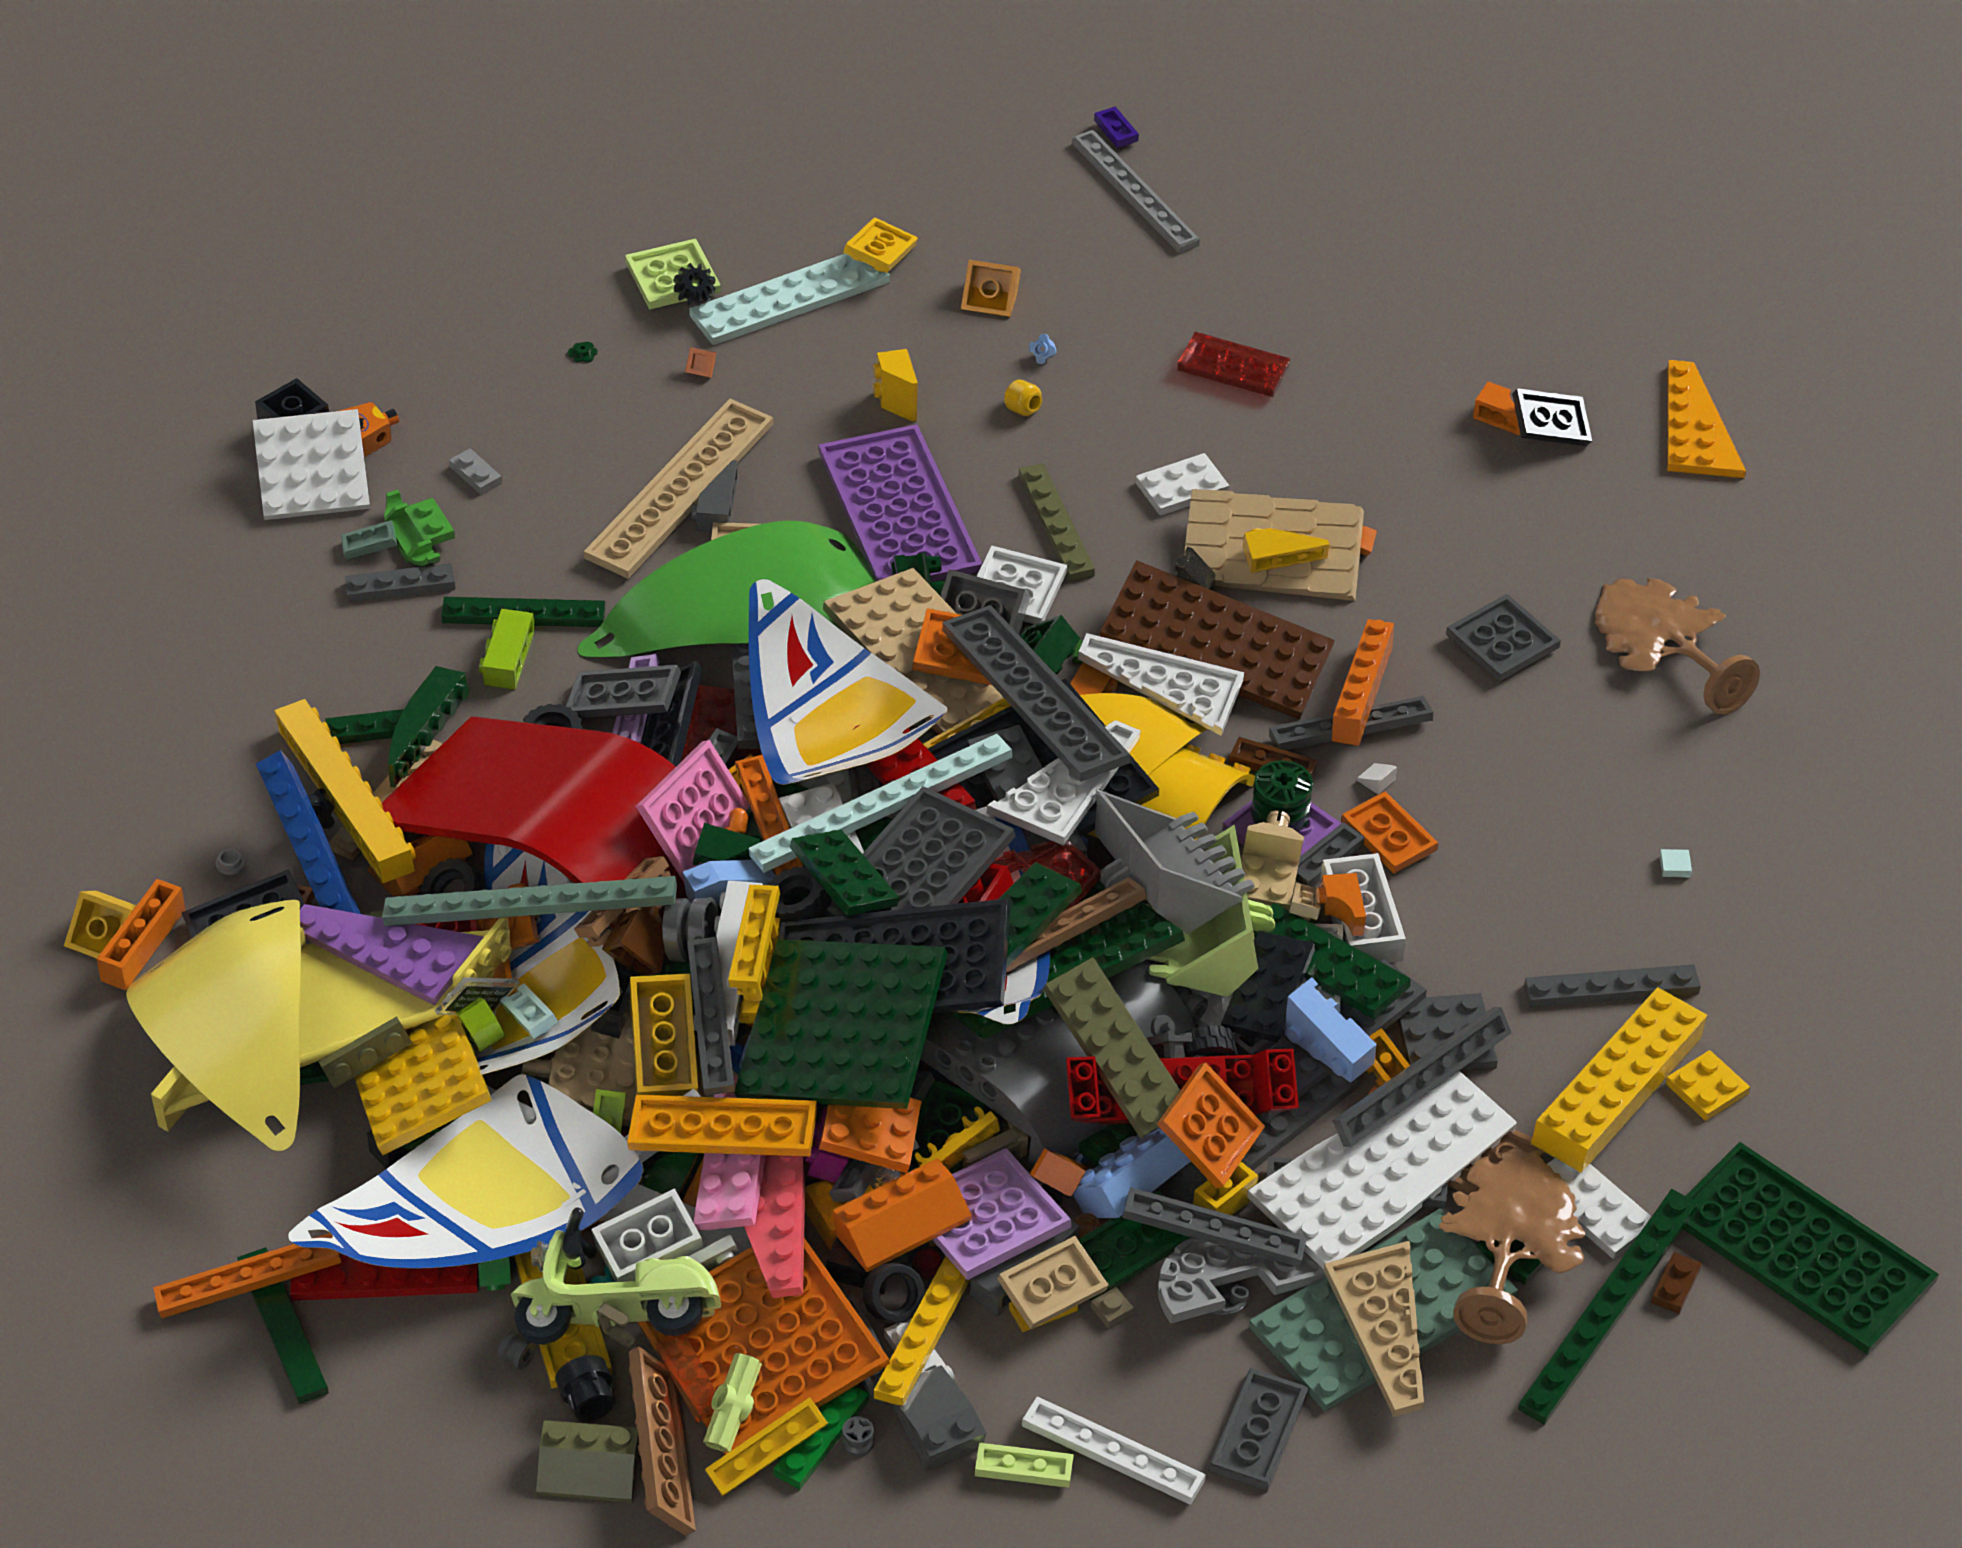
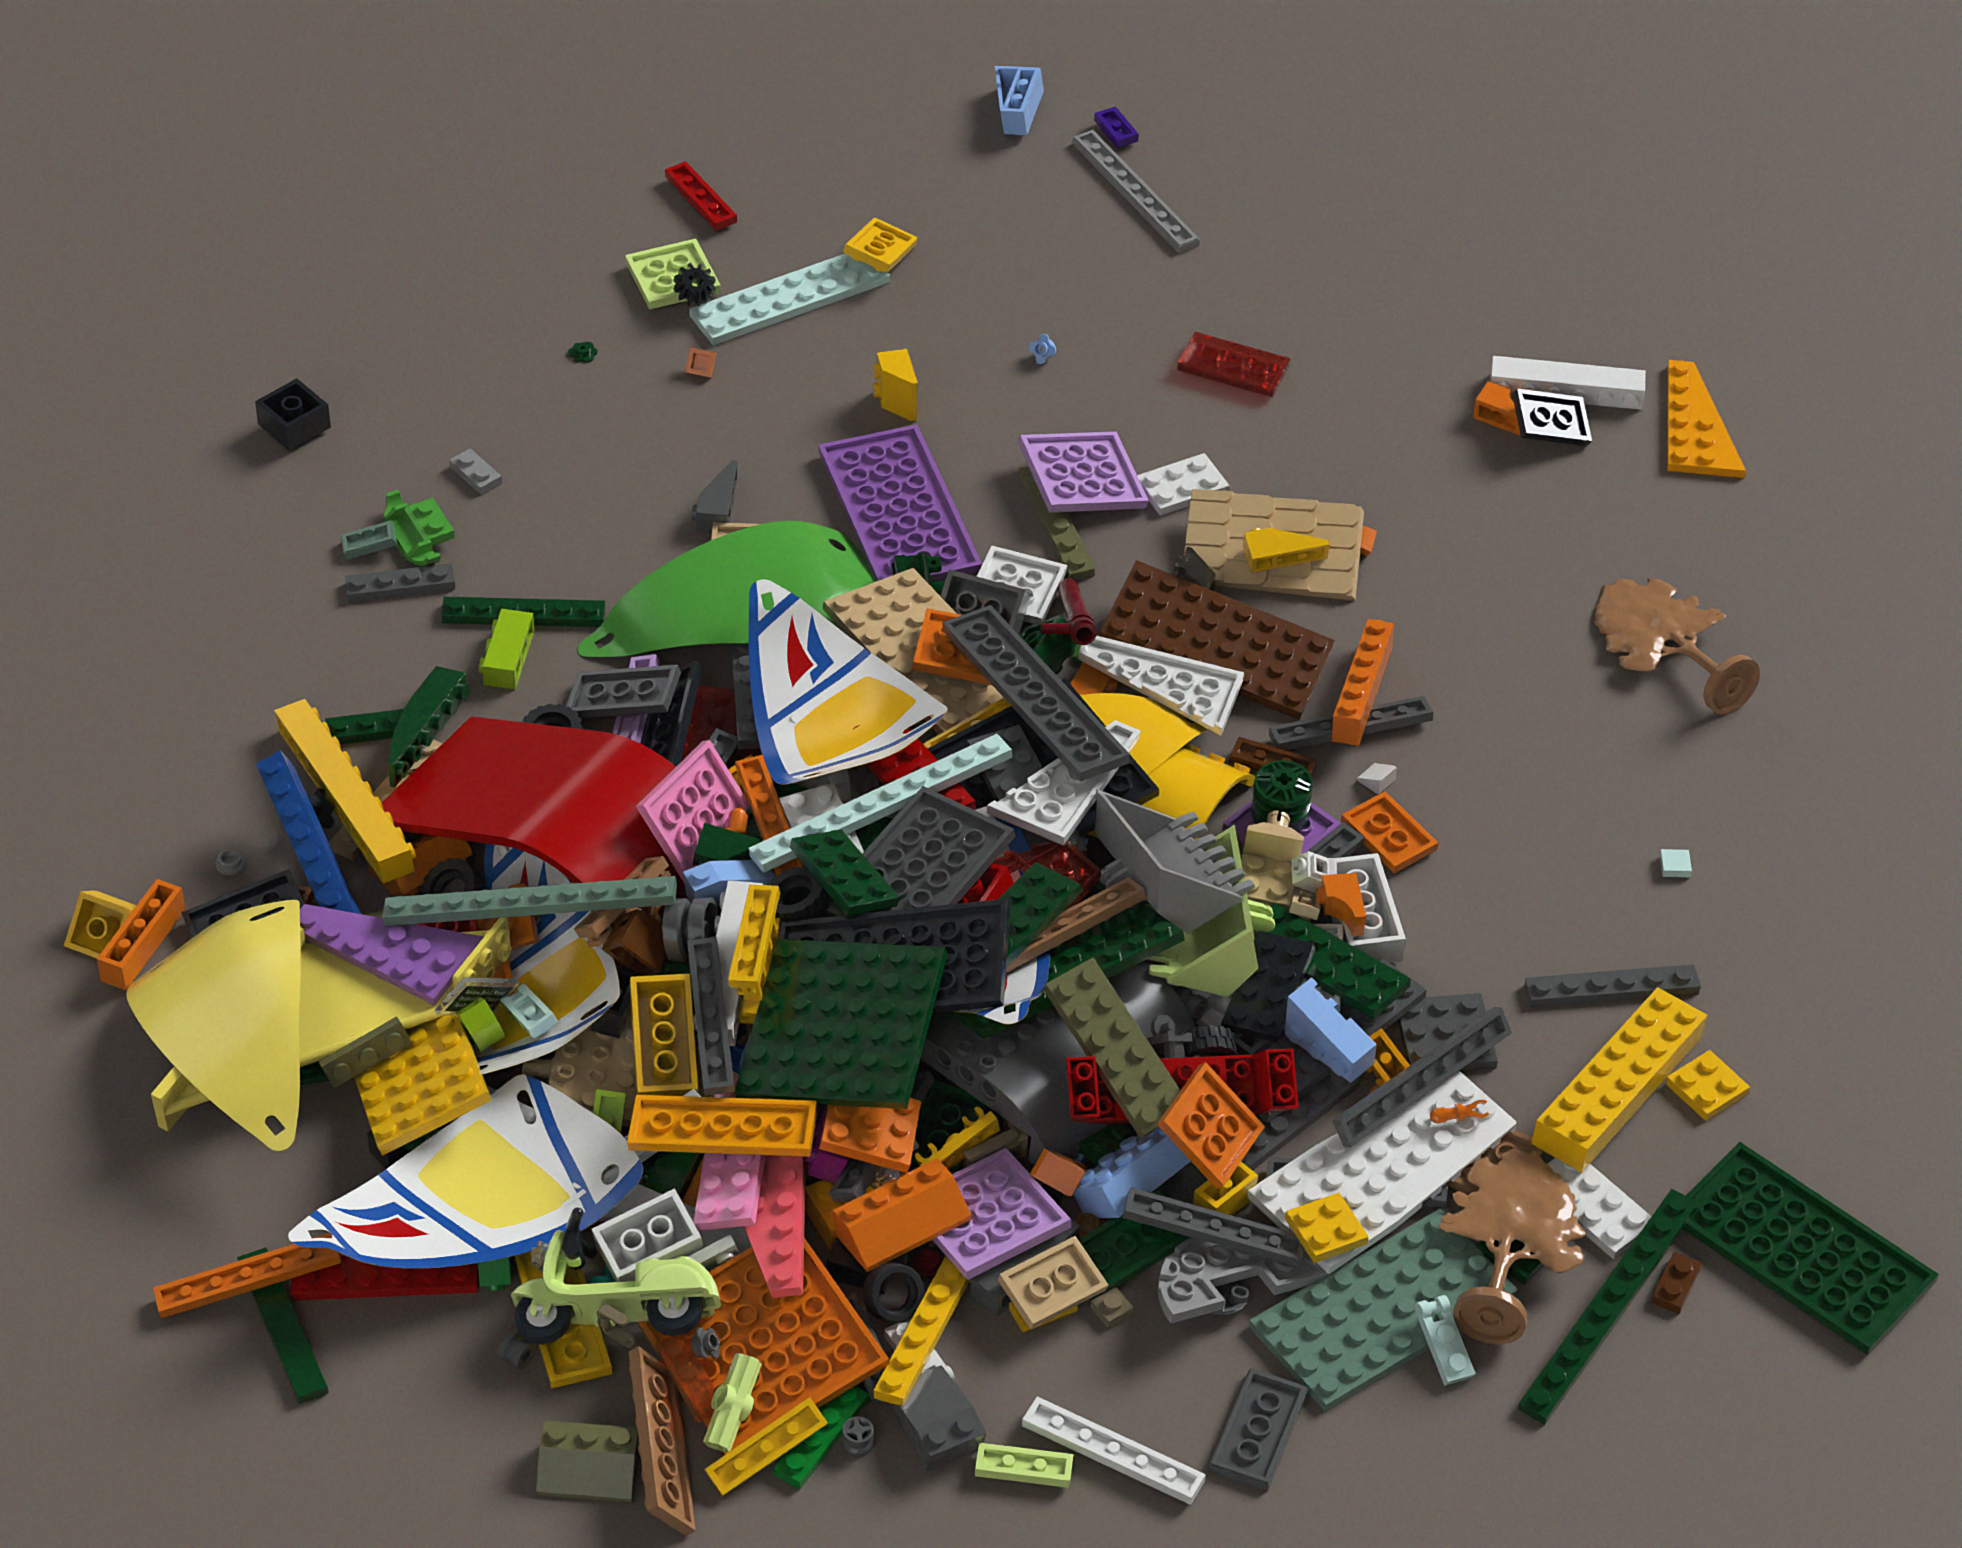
white plate [253,409,370,520] -> none
orange torso [339,402,399,457] -> none
black piece [555,1355,616,1421] -> none
tan plate [584,399,773,579] -> none
light orange slope [961,259,1021,317] -> none
yellow head [1004,380,1042,416] -> none
tan wing [1323,1241,1424,1417] -> none
dark grey plate [1446,594,1561,682] -> none
none -> red plate [665,161,737,231]
none -> dark grey plate [691,1327,720,1359]
none -> light blue wedge [995,66,1044,135]
none -> lavender plate [1018,432,1149,513]
none -> dark red cylinder [1041,578,1097,645]
none -> yellow plate [1285,1192,1369,1263]
none -> white window [1292,851,1337,893]
none -> light aqua plate [1415,1295,1476,1386]
none -> orange piece [1430,1099,1490,1123]
none -> white brick [1490,356,1646,410]

